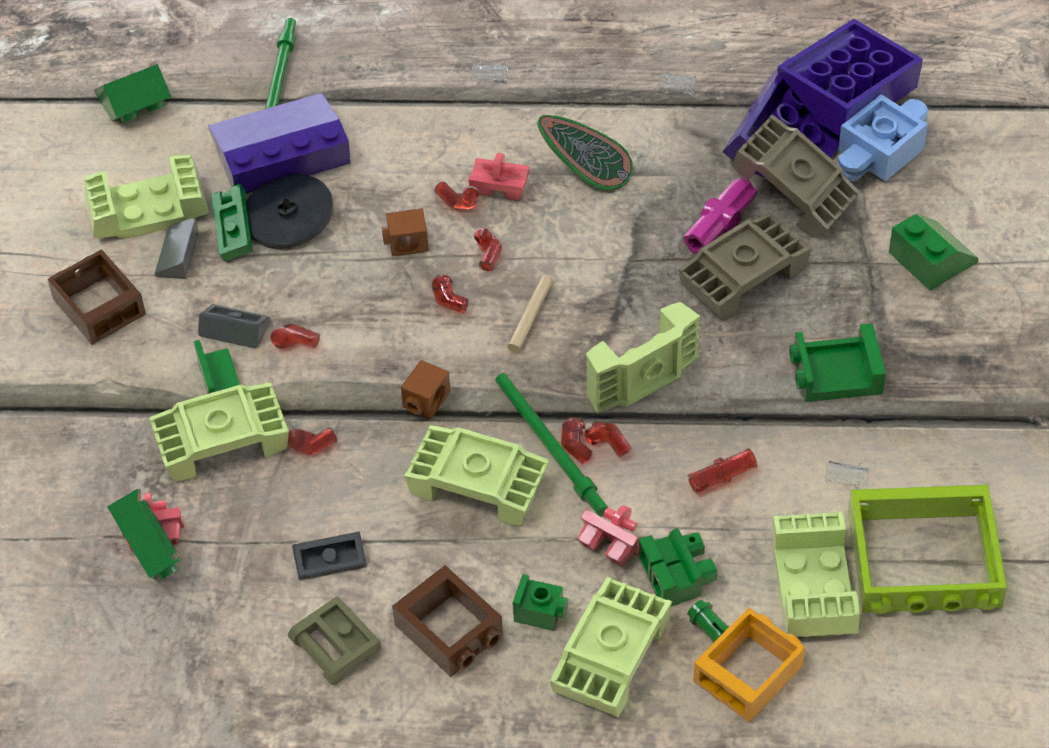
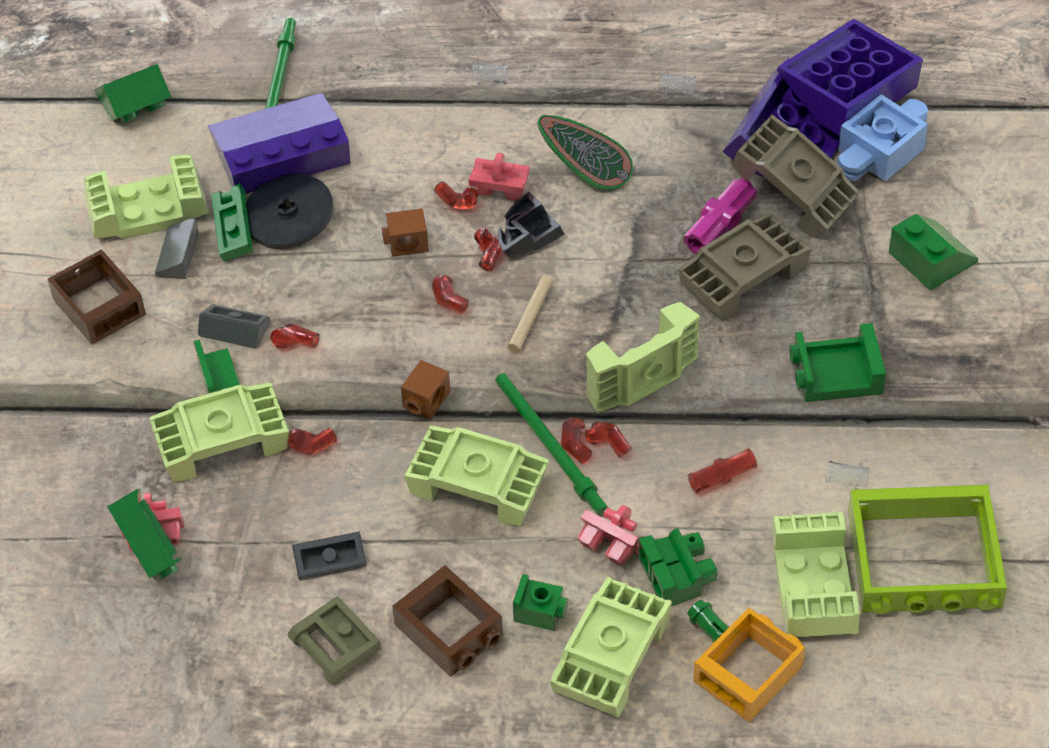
none -> black brick [498,192,565,256]

